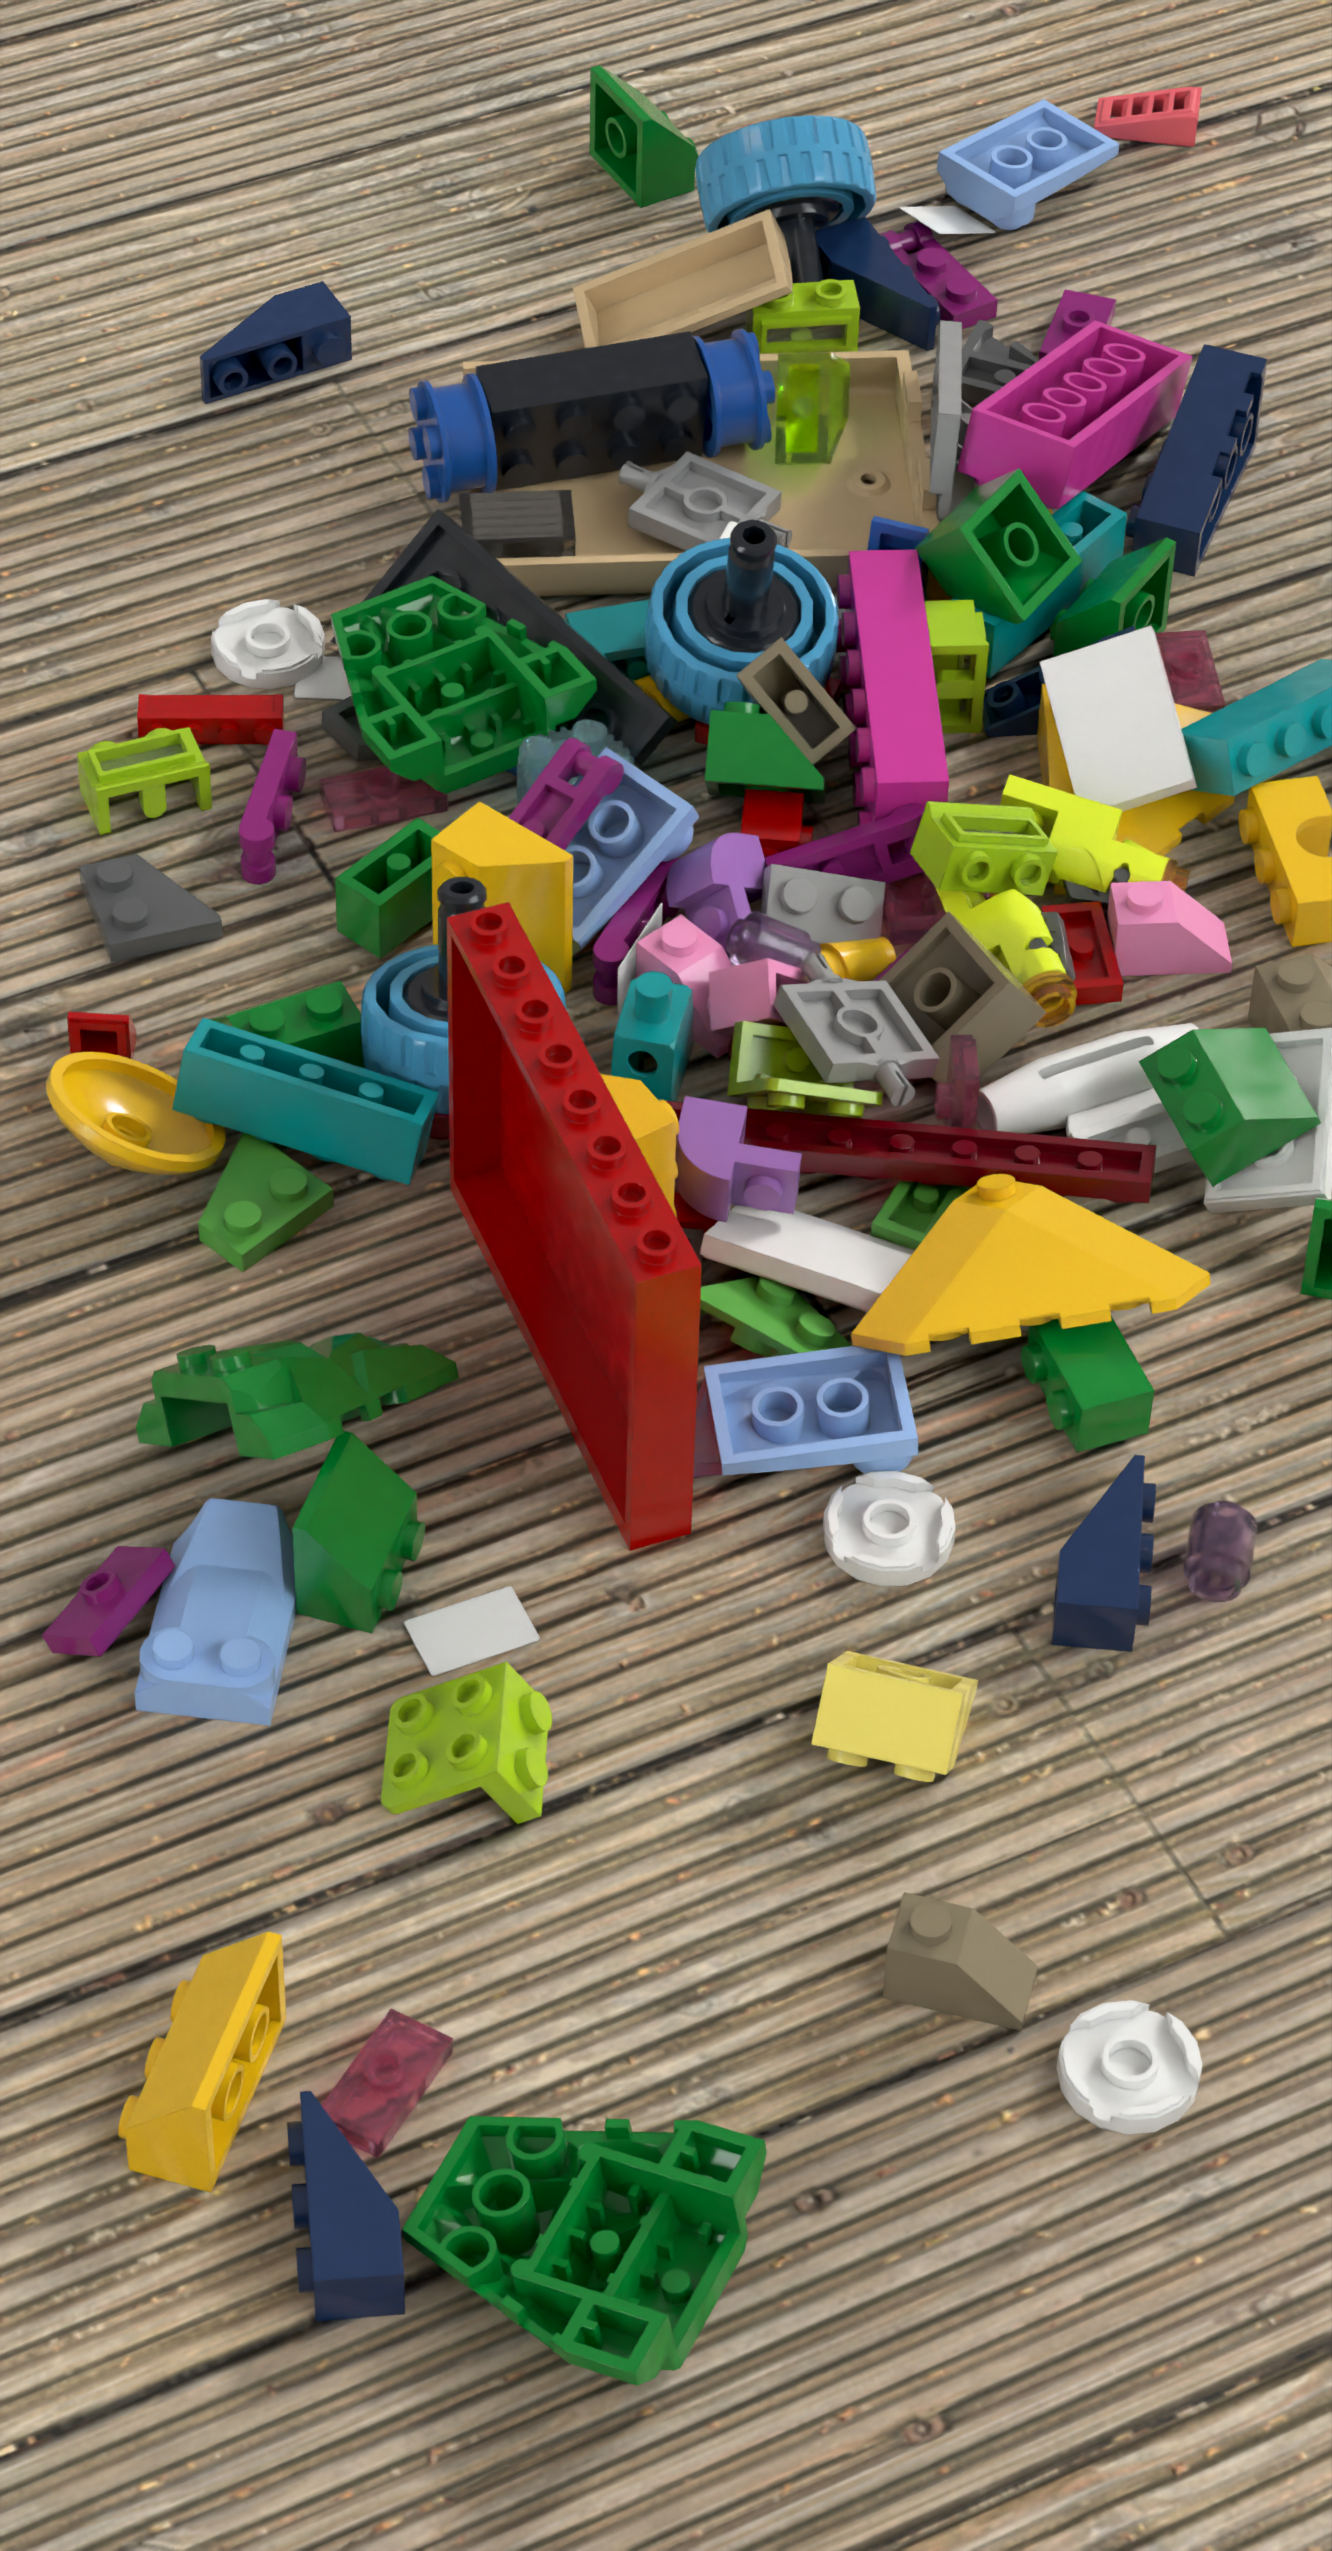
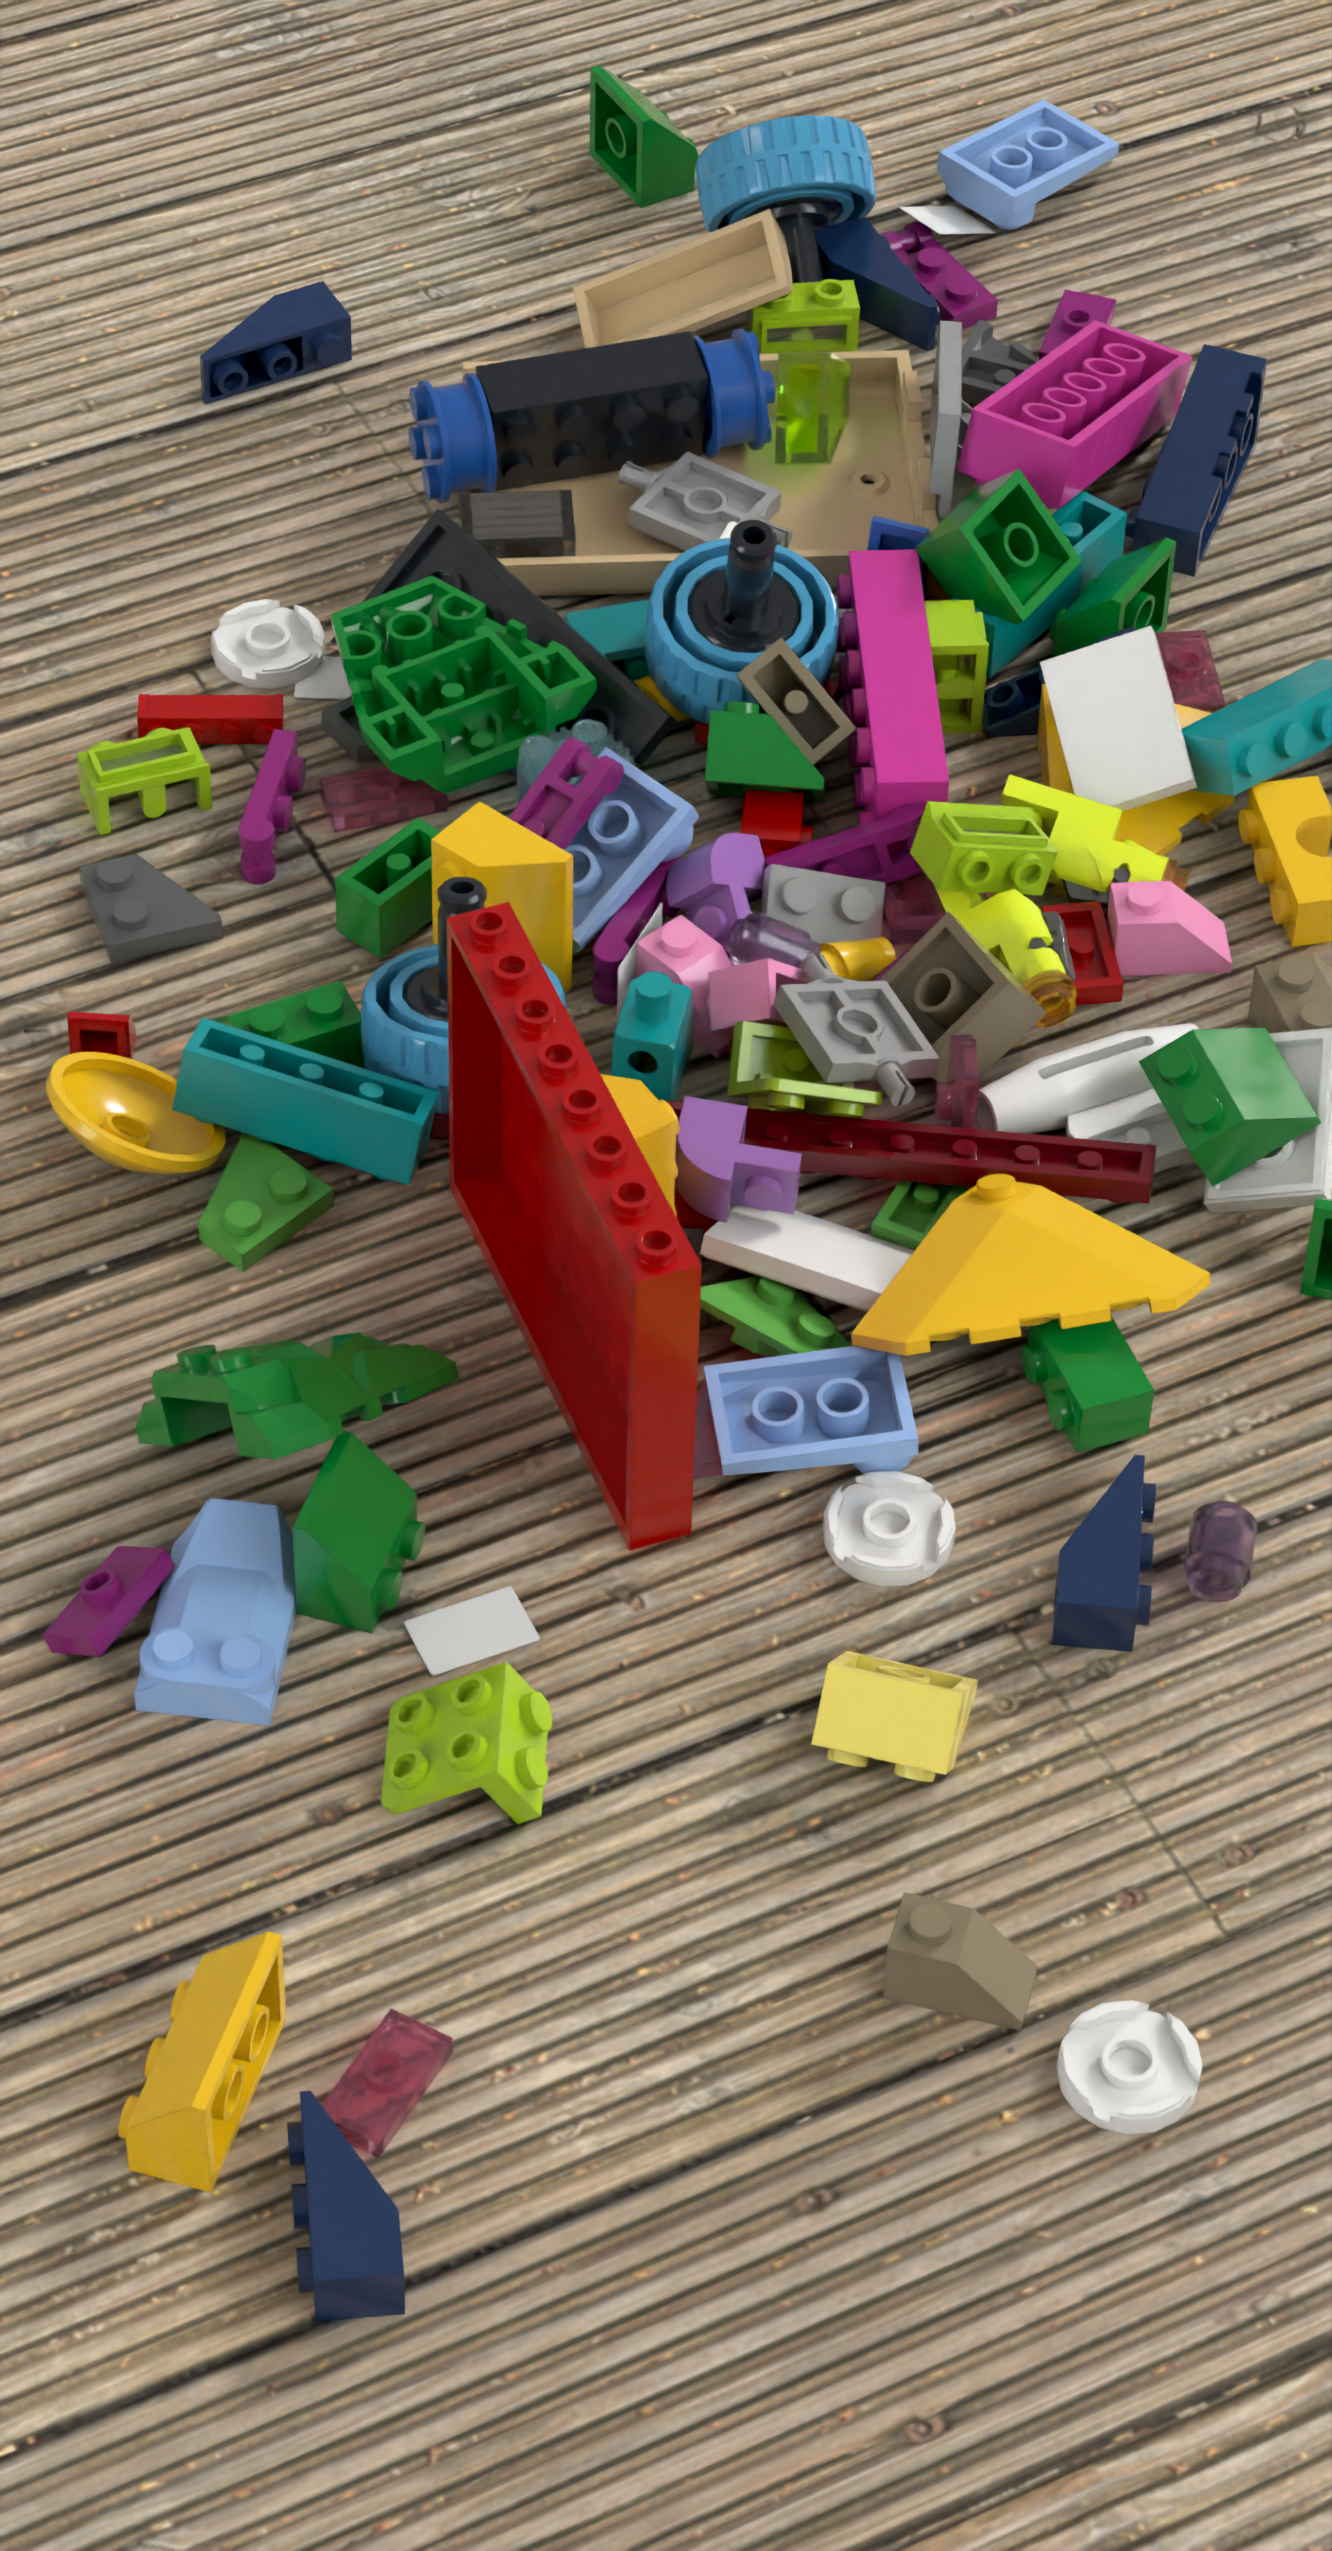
green wedge [402,2116,767,2386] -> none
coral slope [1094,87,1202,147] -> none

